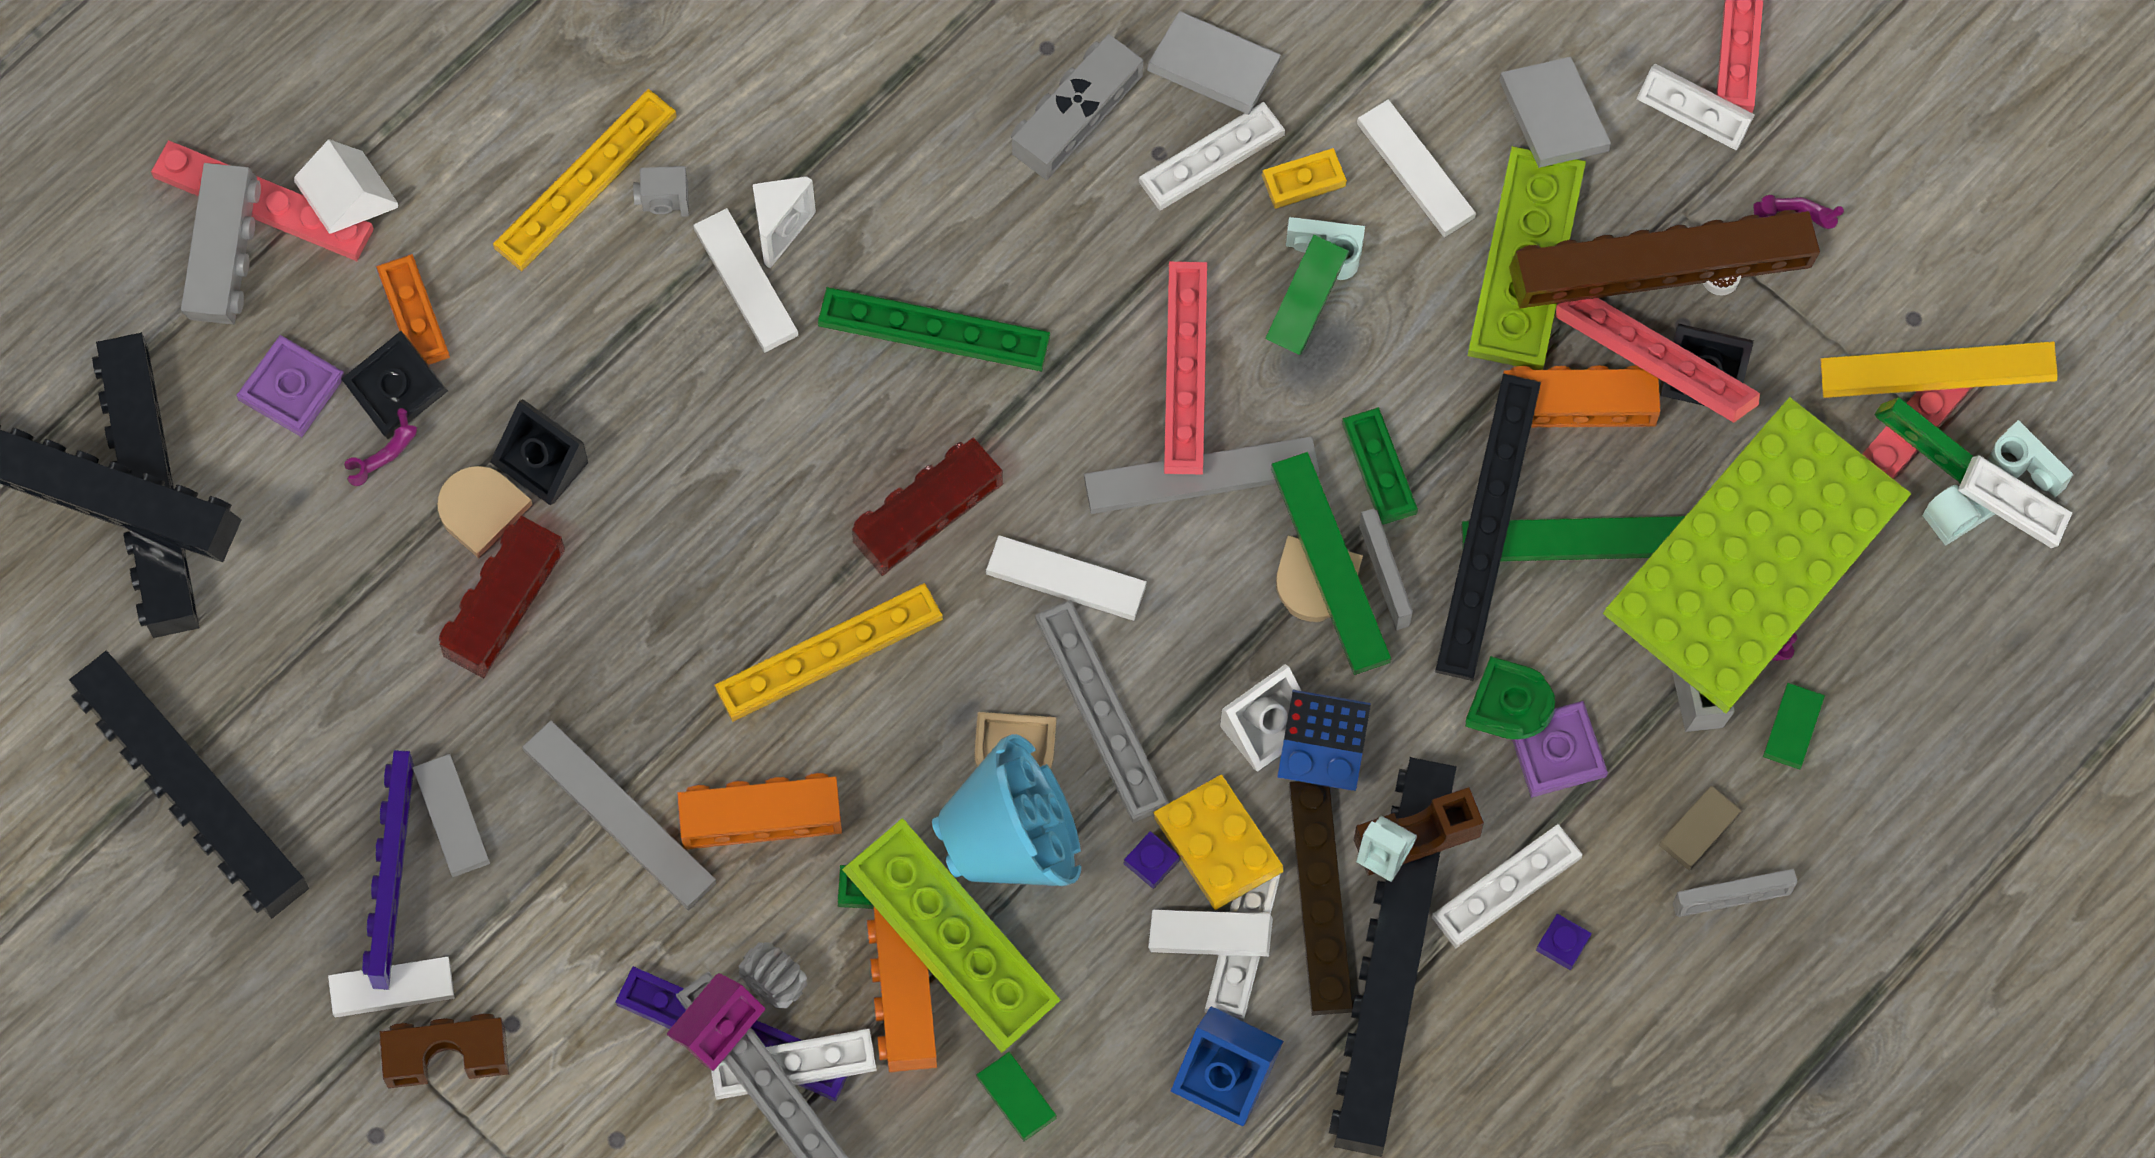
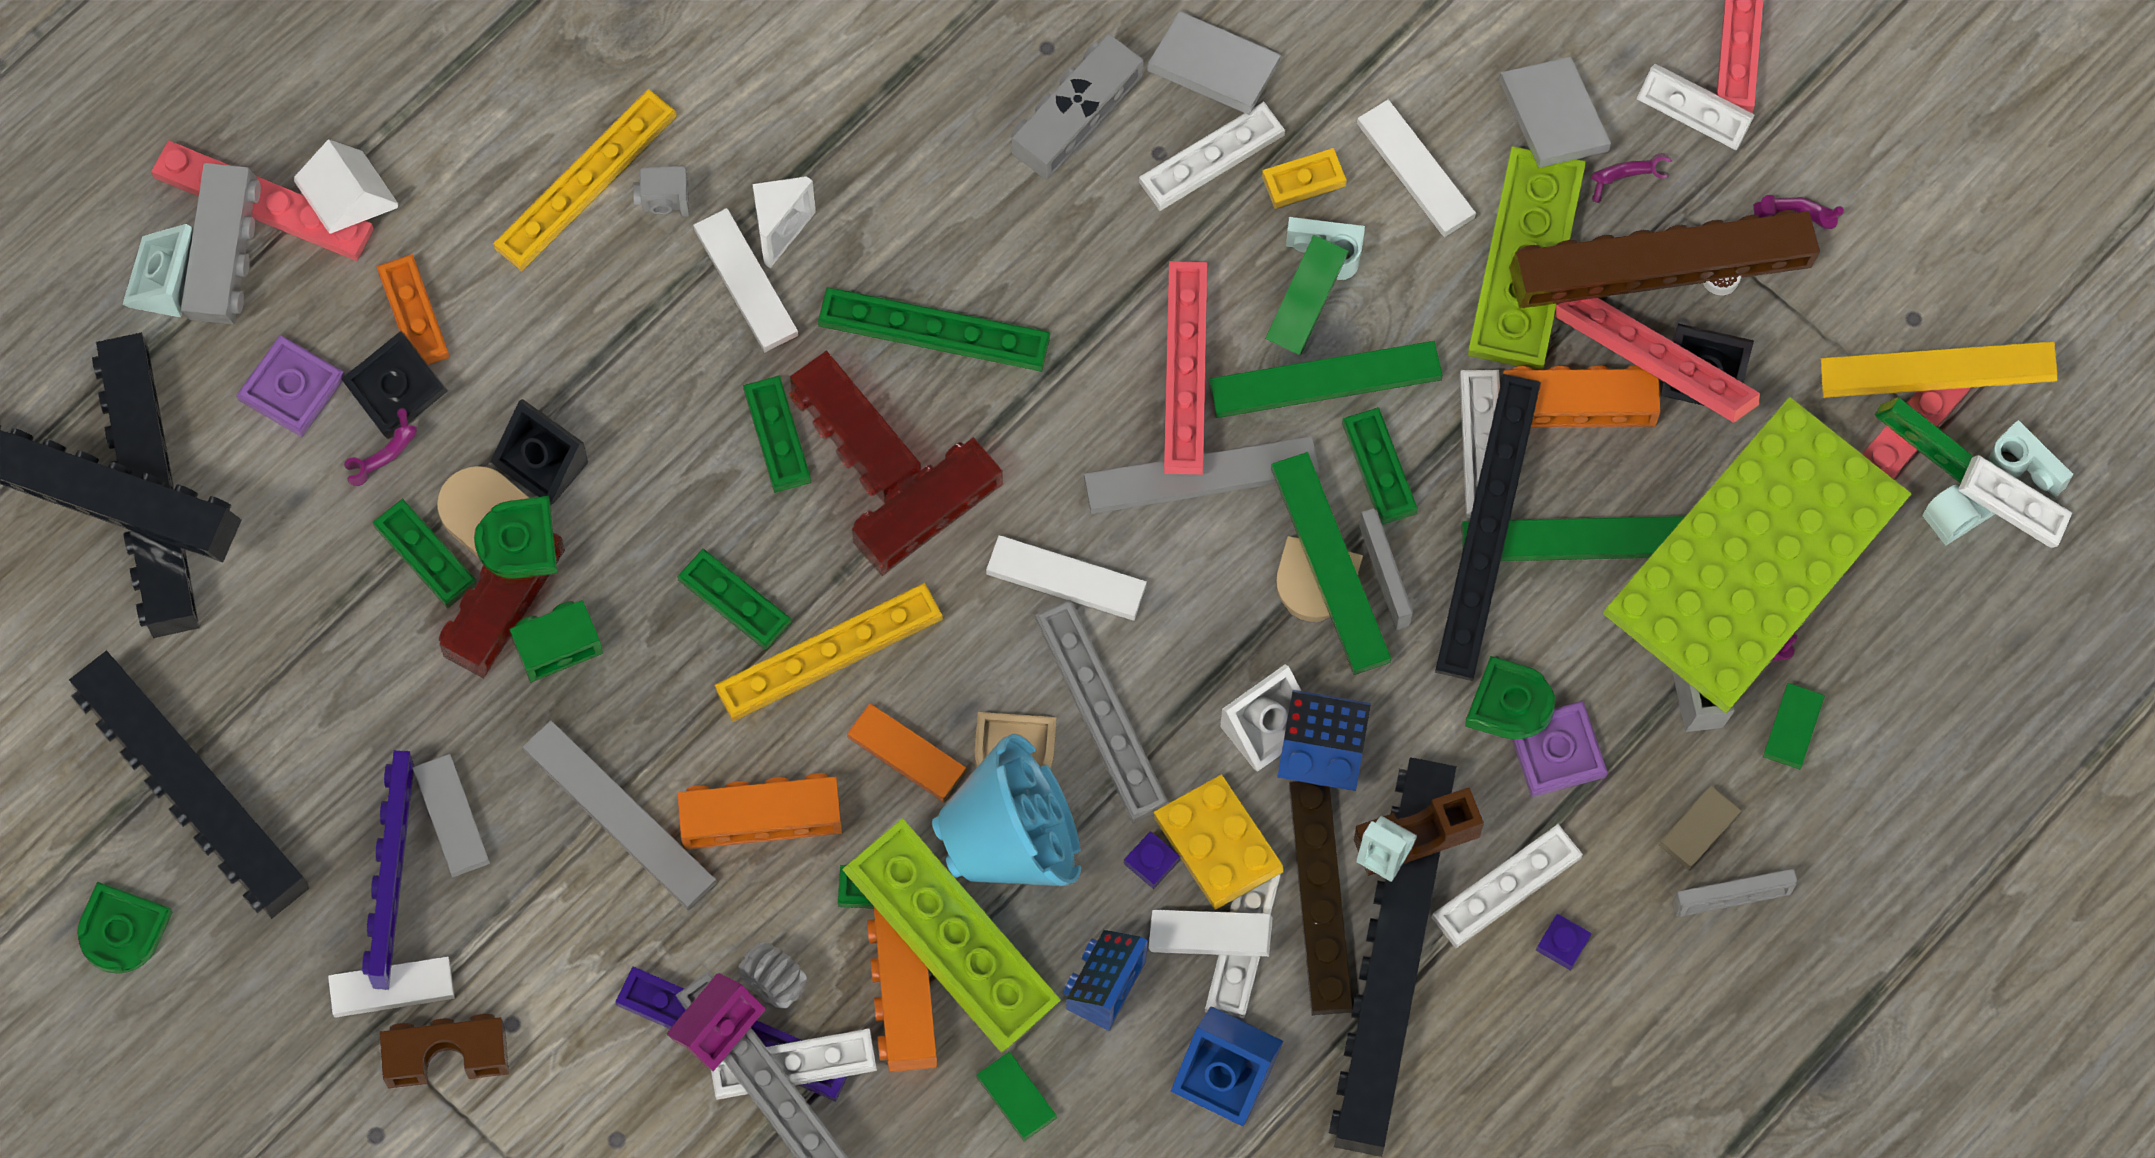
none -> green tile [77,882,173,974]
none -> light aqua slope [122,224,193,318]
none -> green tile [372,498,478,609]
none -> green tile [474,496,558,579]
none -> green brick [509,600,603,683]
none -> green tile [677,548,792,651]
none -> green tile [743,375,811,493]
none -> clear red brick [789,350,921,504]
none -> orange tile [847,703,967,803]
none -> slope [1063,930,1147,1031]
none -> green tile [1209,341,1443,418]
none -> white tile [1460,370,1500,518]
none -> magenta piece [1590,153,1672,203]

